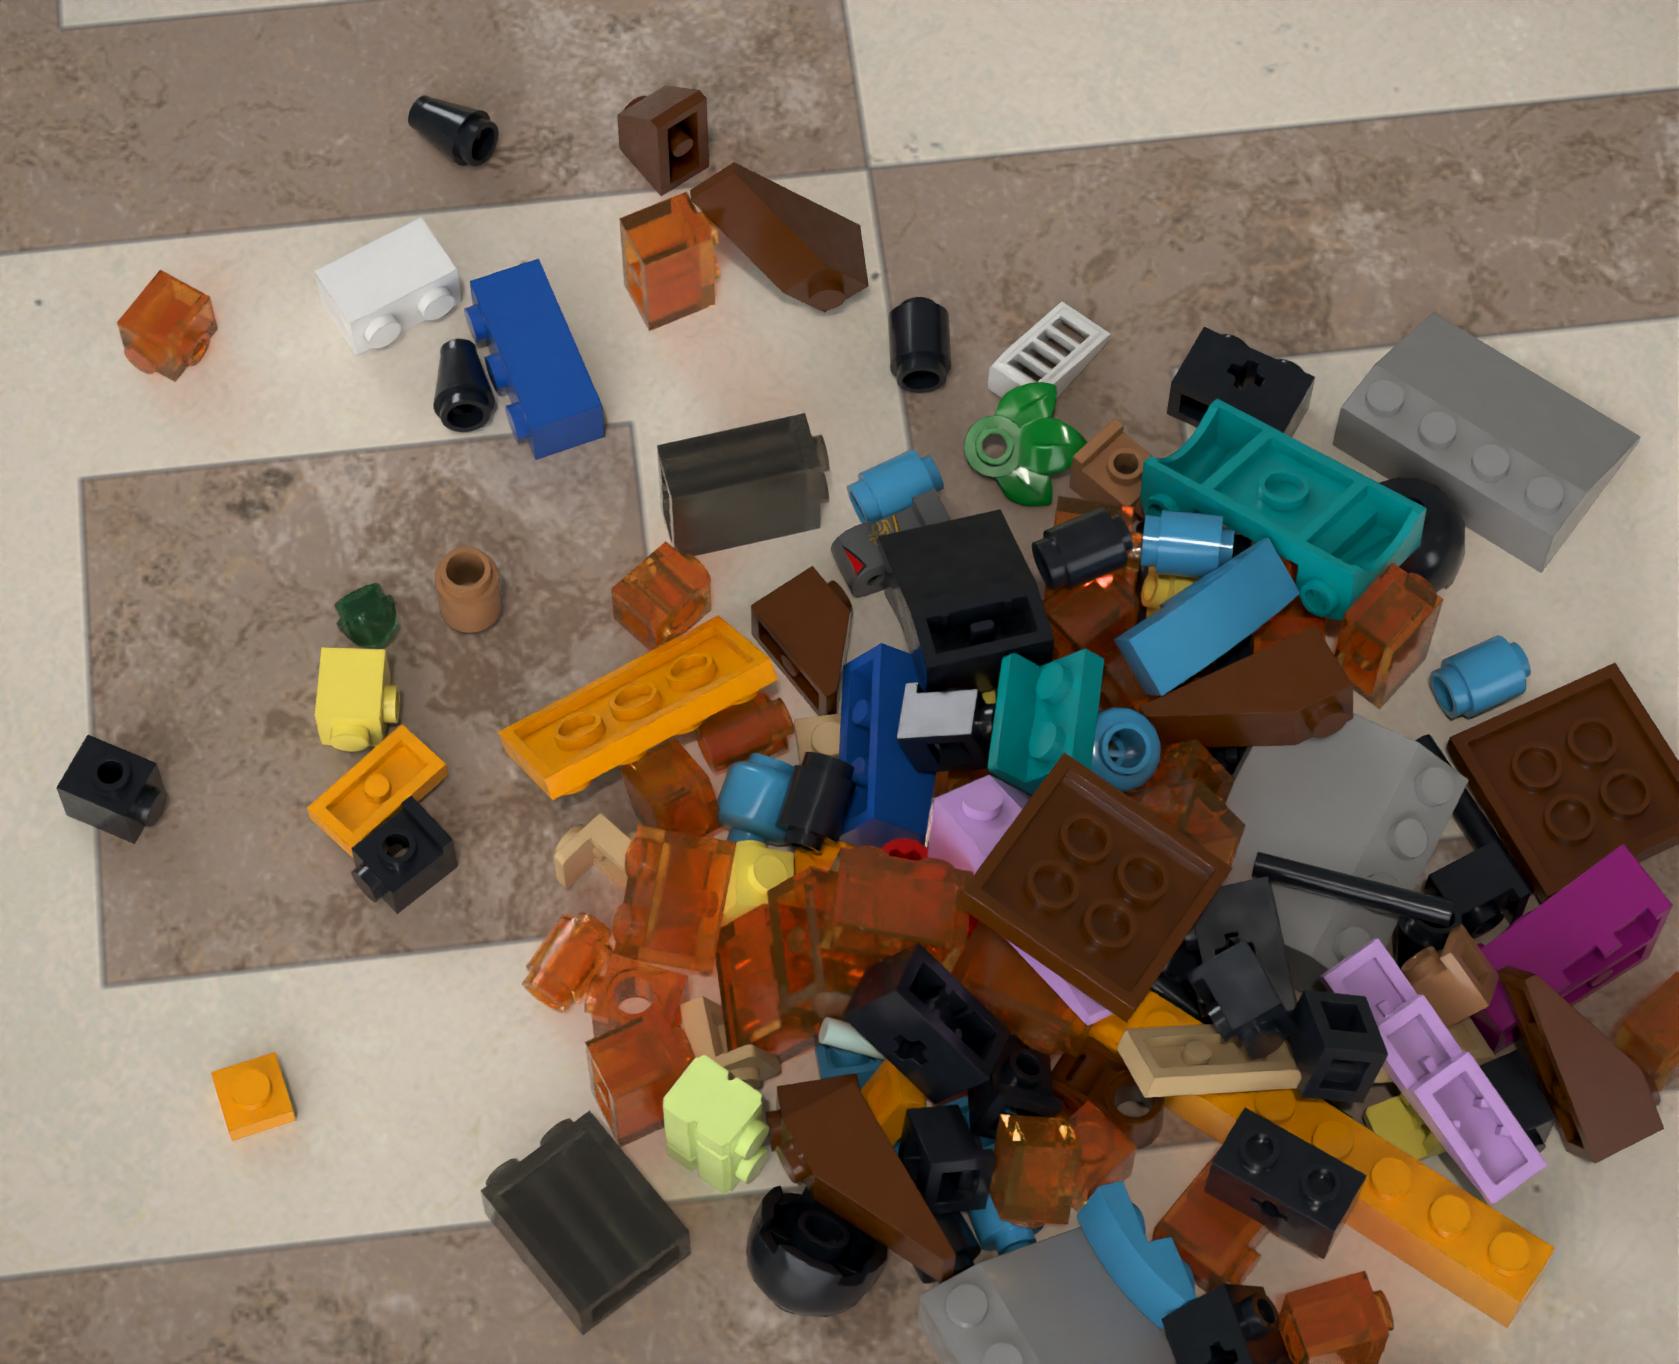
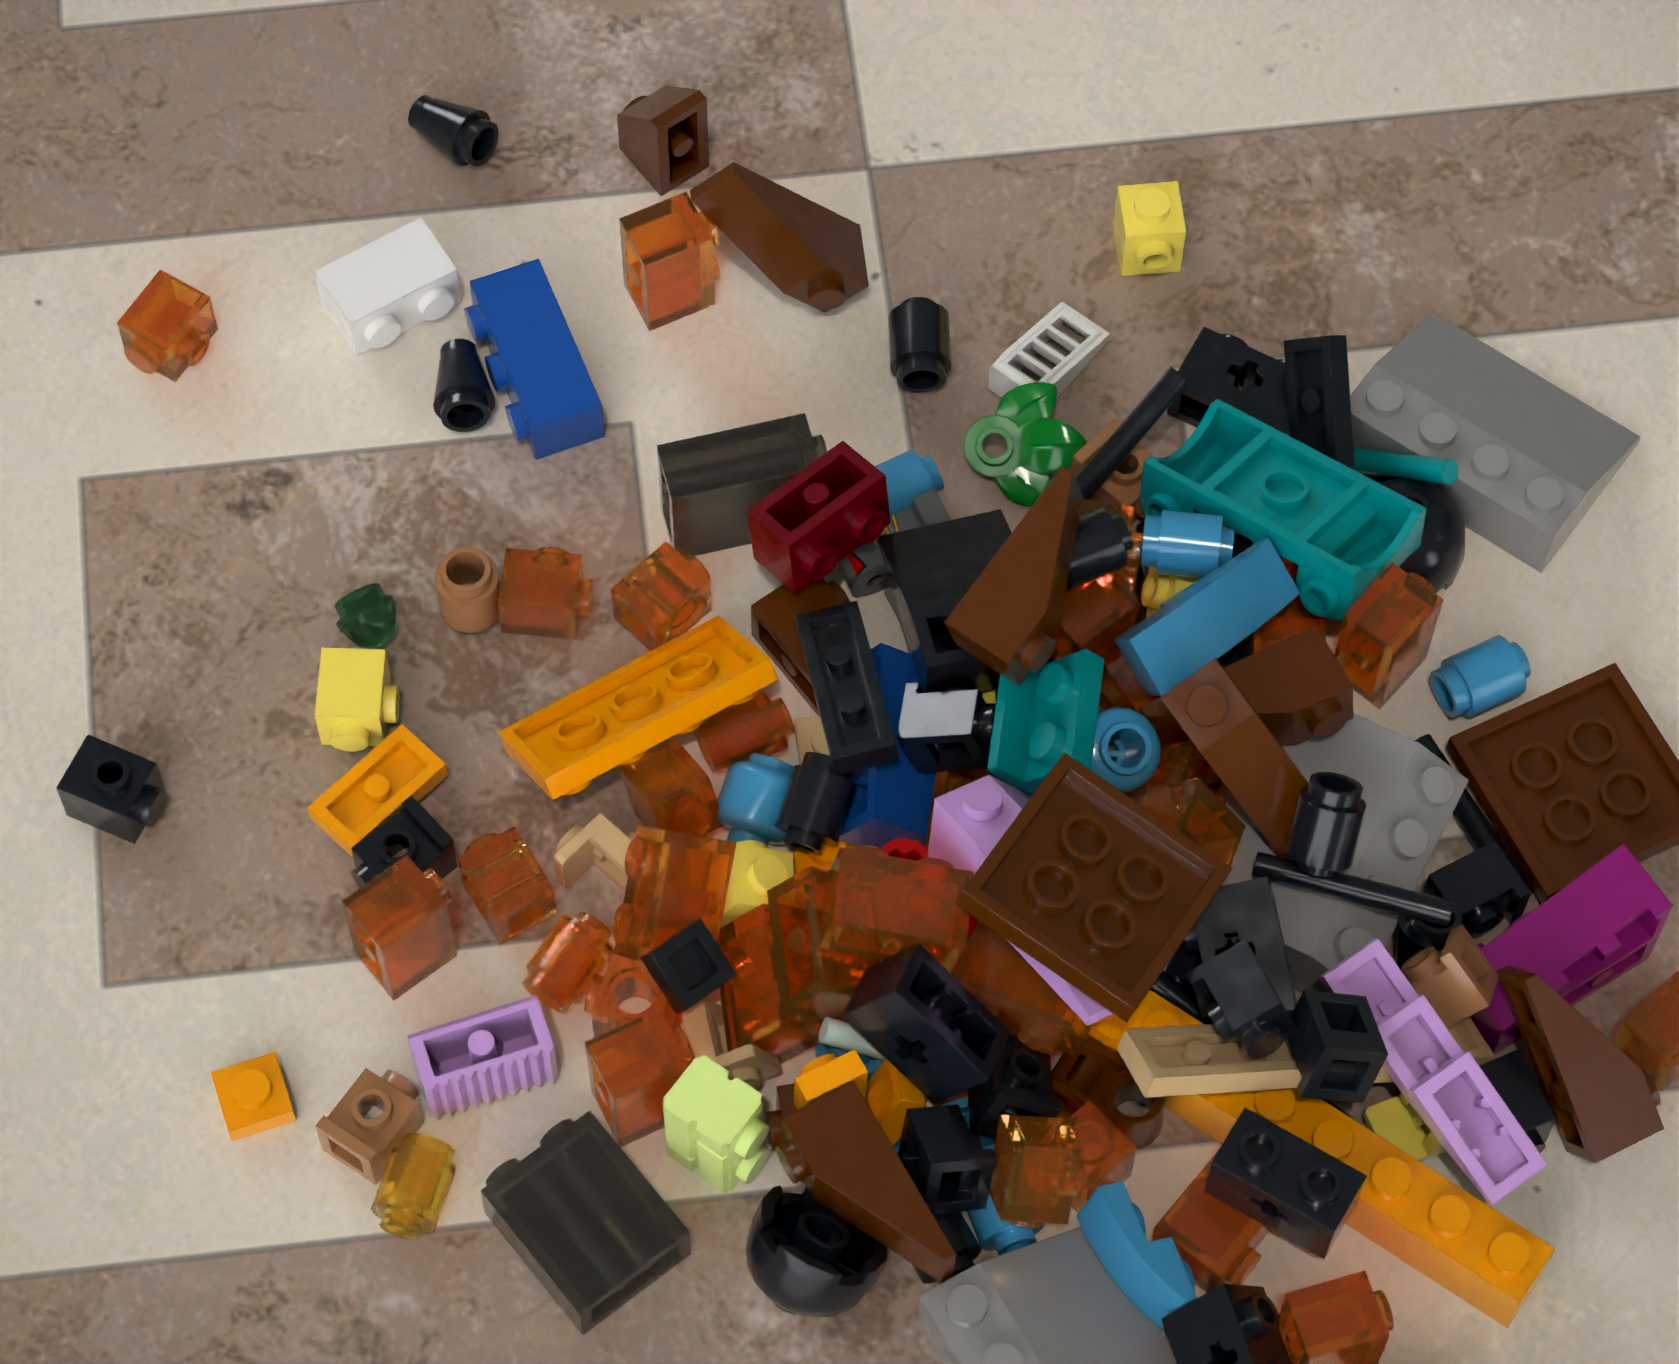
none -> medium nougat brick [316,1068,424,1185]
none -> clear orange brick [342,855,458,1001]
none -> clear yellow brick [371,1133,456,1240]
none -> lavender brick [407,995,558,1120]
none -> clear orange brick [457,826,557,945]
none -> clear orange brick [497,547,594,640]
none -> black plate [640,919,737,1014]
none -> dark red brick [747,441,891,594]
none -> light orange plate [794,1049,868,1110]
none -> black plate [795,601,900,776]
none -> reddish brown slope [944,466,1083,686]
none -> black bar [1075,366,1190,510]
none -> light yellow brick [1113,181,1186,276]
none -> reddish brown slope [1160,657,1309,857]
none -> black plate [1284,335,1355,470]
none -> black brick [1286,772,1366,877]
none -> teal piece [1353,447,1458,485]

